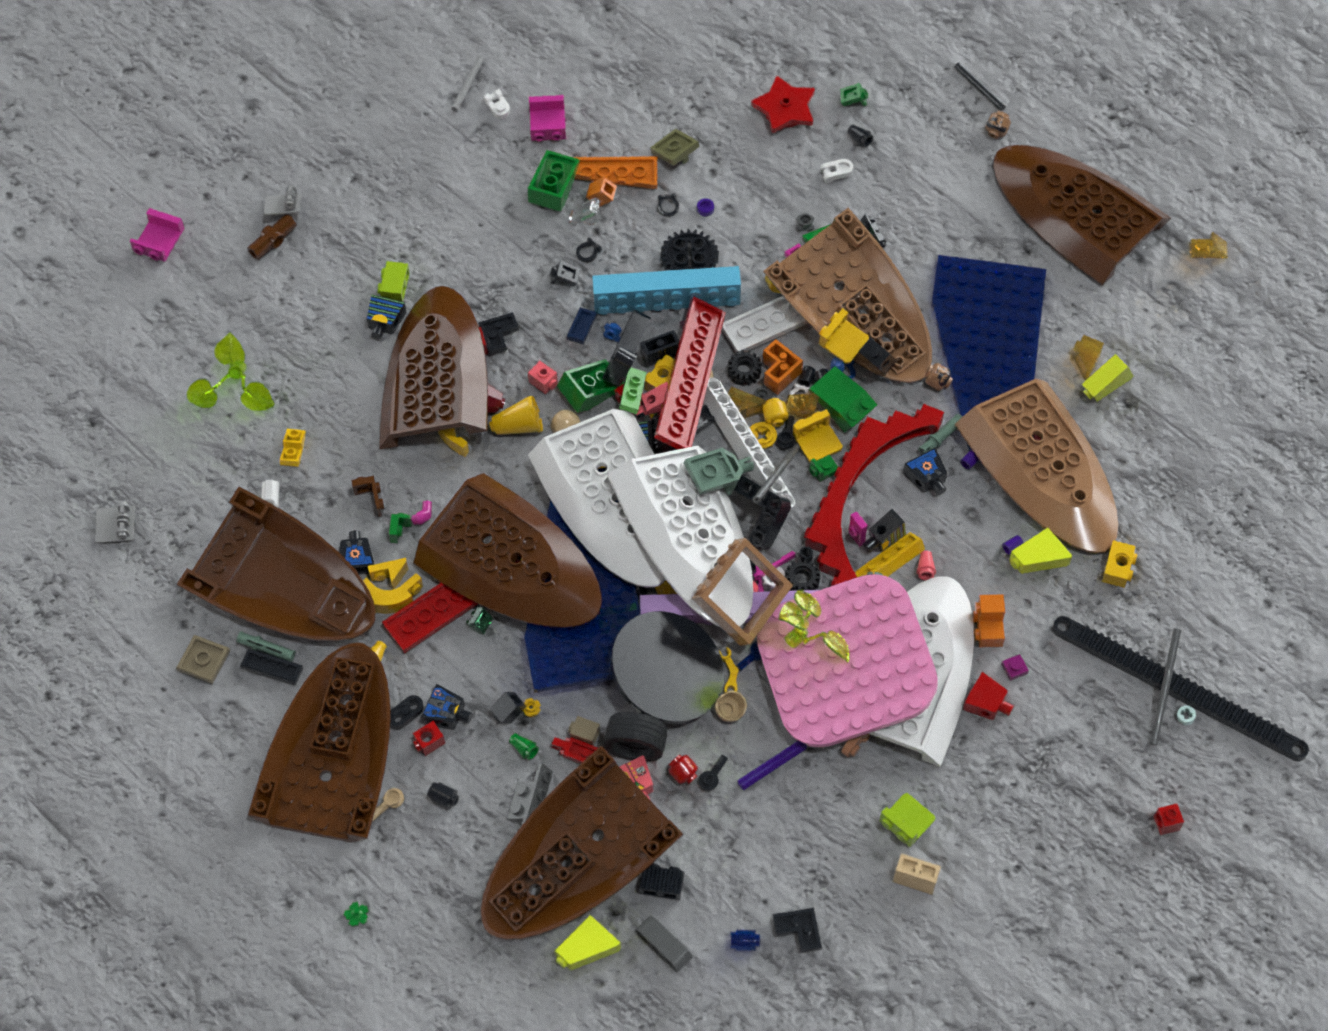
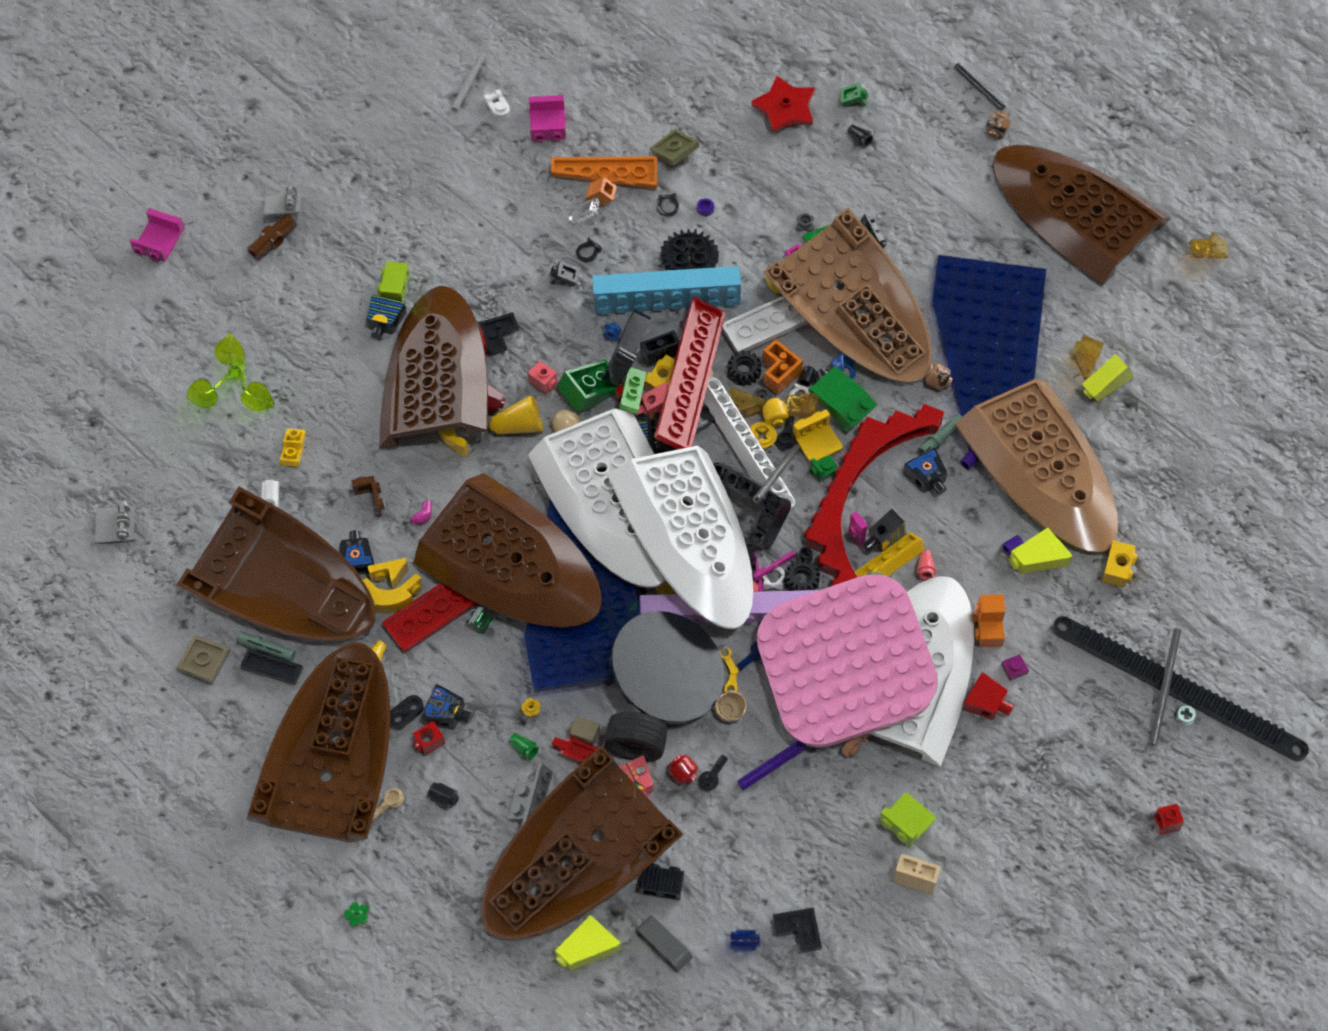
green bracket [389,513,412,544] -> none
black brick [490,692,527,723] -> none
green slope [528,150,580,212] -> none
dark blue tile [566,307,597,345] -> none
sand green plate [684,448,754,496] -> none
medium nougat window [691,538,793,646] -> none
clear neon green plant [778,590,850,663] -> none
yellow bracket [818,308,869,364] -> none
white plate [820,159,853,183] -> none
black torso [858,337,898,375] -> none

